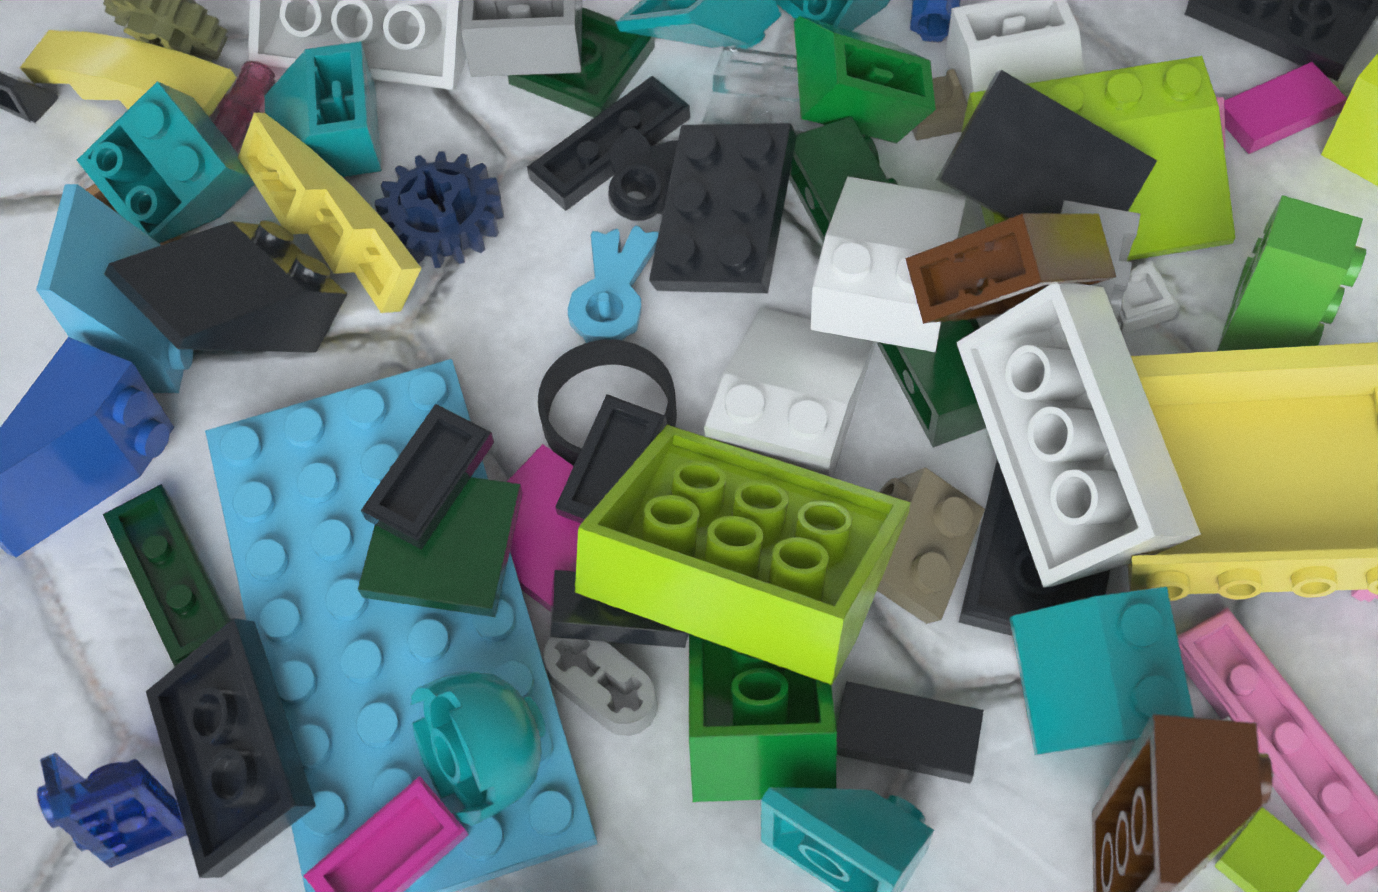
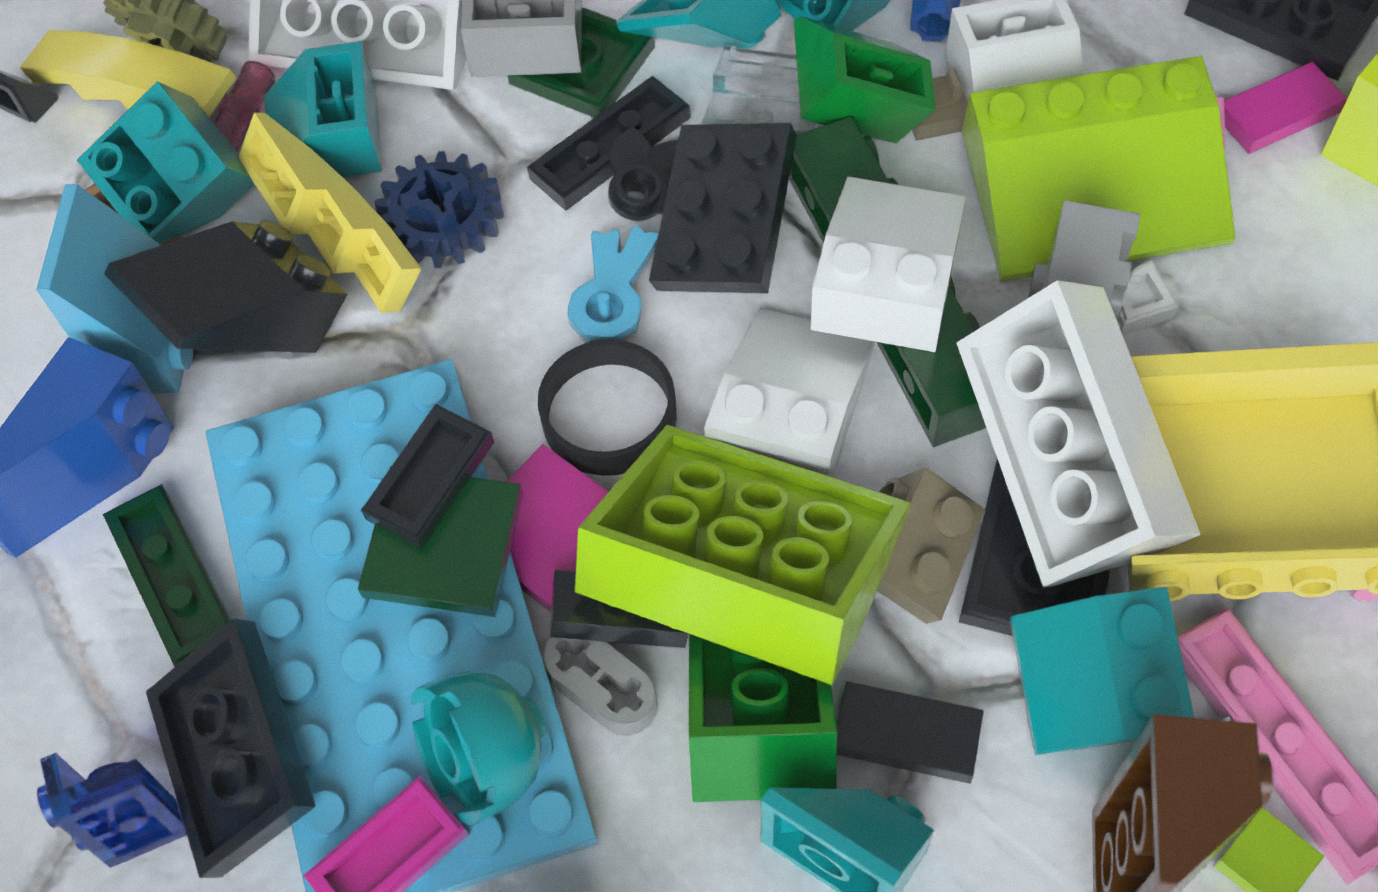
black tile [555,394,667,524] -> none
reddish brown window [905,214,1117,324] -> none
black tile [936,70,1157,220] -> none
bright green wedge [1217,195,1367,351] -> none

